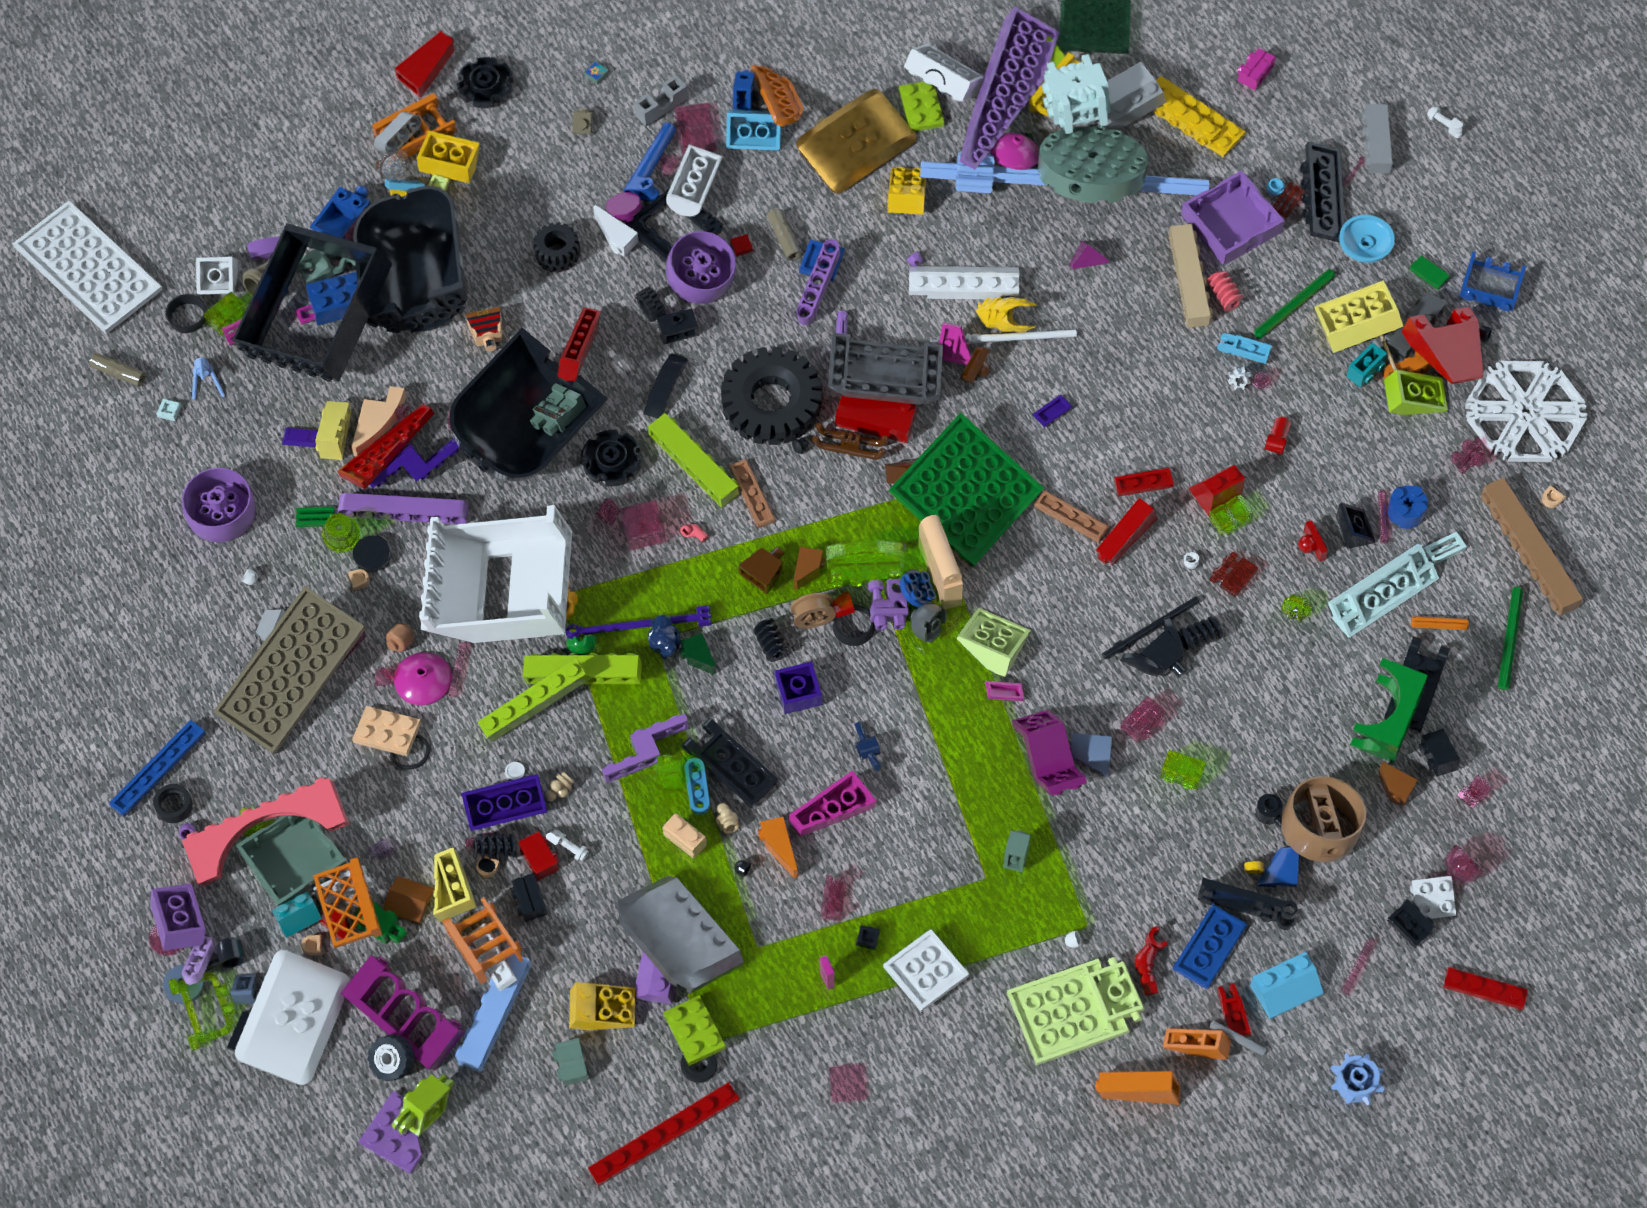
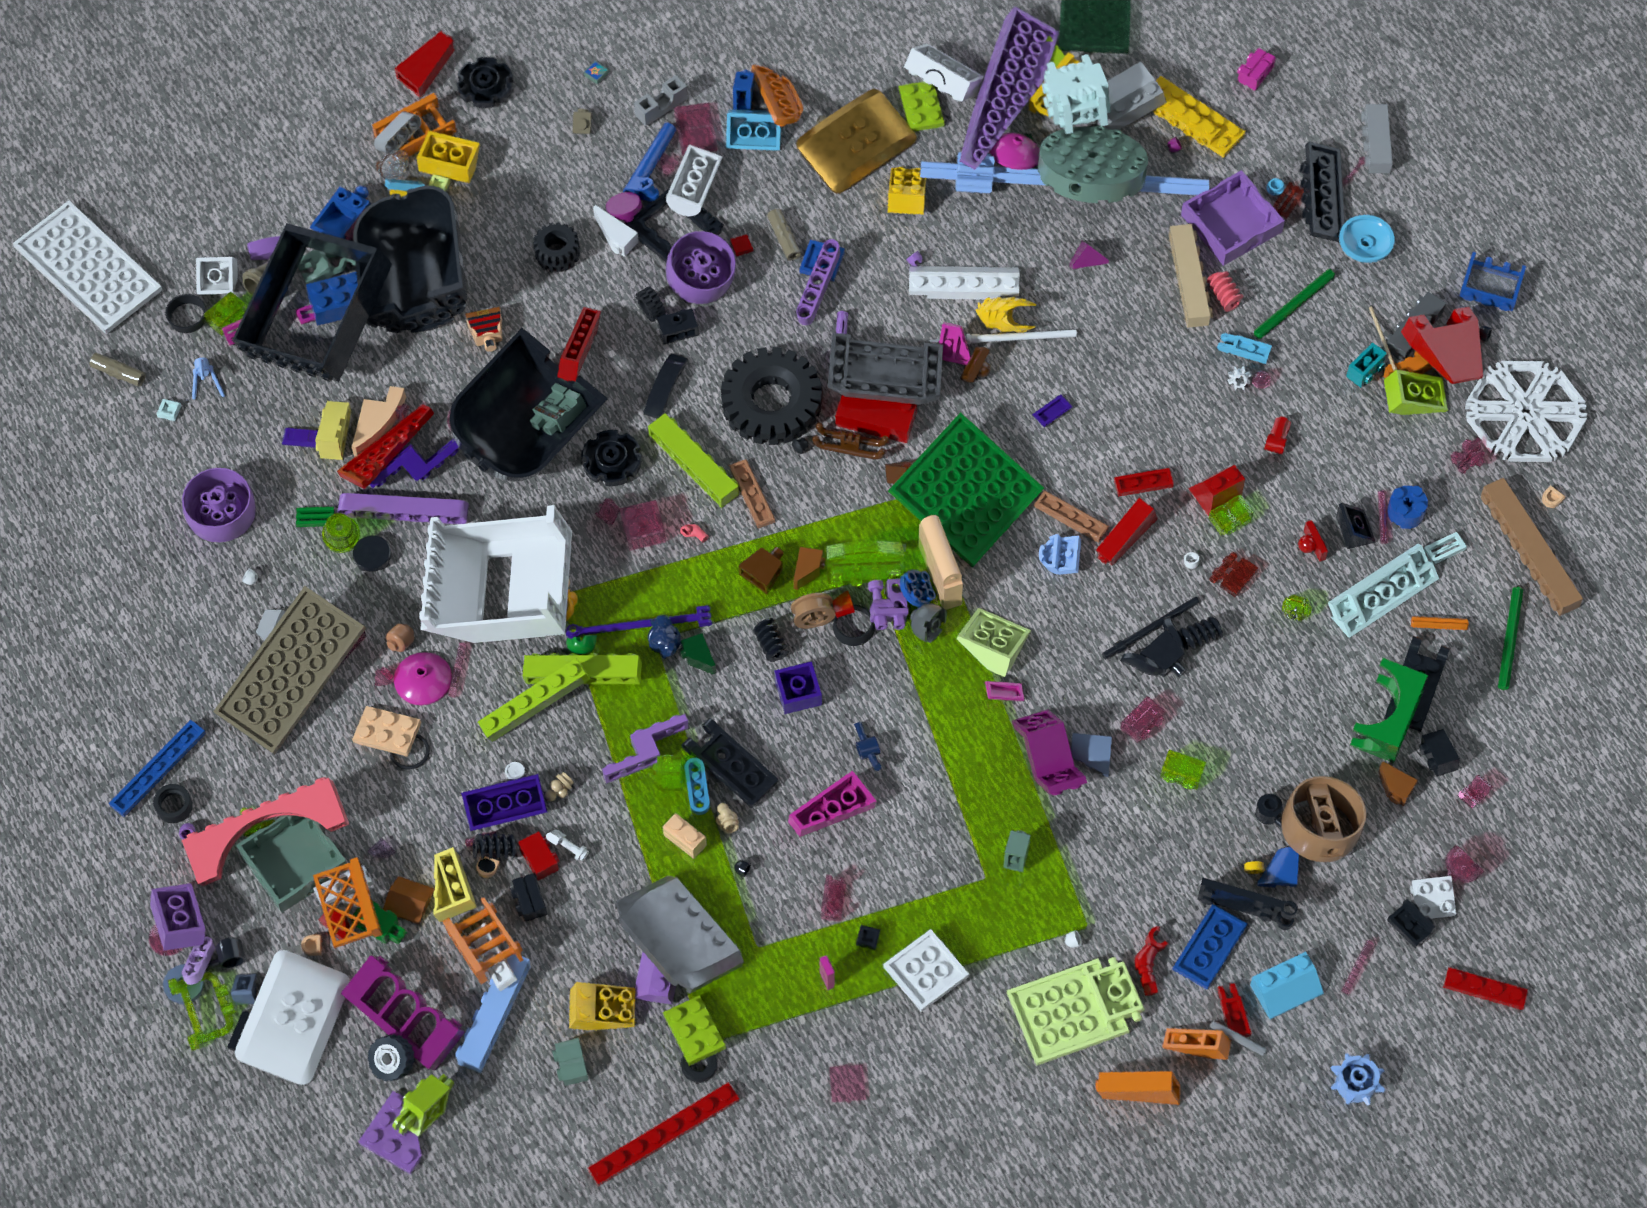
teal brick [272,892,322,938] -> none
light nougat tile [348,569,370,591] -> none
orange slope [757,817,798,878] -> none
light yellow slope [1314,280,1403,353] -> none
green tile [1409,255,1450,290] -> none
white hinge [1427,107,1463,138] -> none
none -> light blue slope [1039,534,1081,575]
none -> magenta hinge [1167,137,1182,152]

